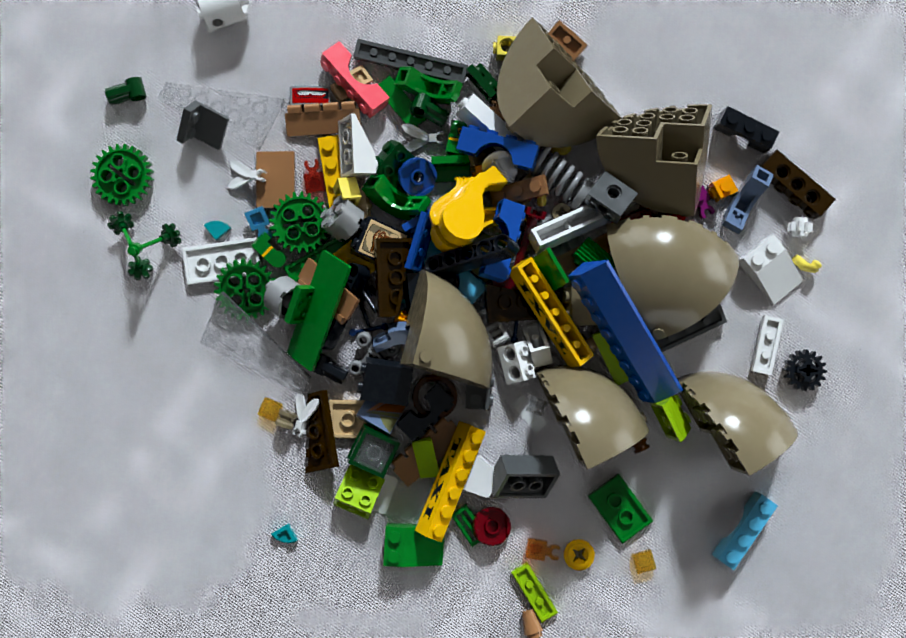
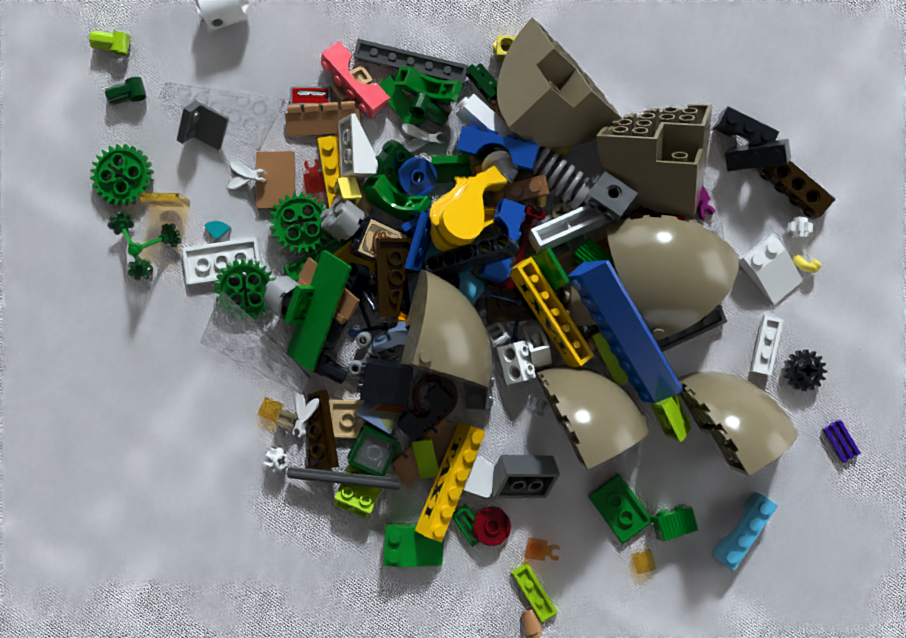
dark azure plate [244,206,273,238] -> none
green leg [251,231,286,268] -> none
teal tile [271,523,298,543] -> none
white sticker [372,474,398,514] -> none
green leg [446,120,467,156] -> none
white sticker [512,395,547,433] -> none
medium nougat wing [548,20,588,61] -> none
yellow gear [563,539,595,571] -> none
reddish brown bush [632,437,650,454] -> none
light orange bracket [708,174,738,202] -> none
sand blue arch [722,165,774,235] -> none
none -> lime piece [89,31,131,56]
none -> clear yellow tile [140,193,190,207]
none -> white gear [264,448,289,472]
none -> dark grey axle [287,467,401,490]
none -> dark blue hinge [483,290,523,306]
none -> green brick [651,504,699,541]
none -> black arch [725,139,791,172]
none -> dark purple tile [822,419,861,463]

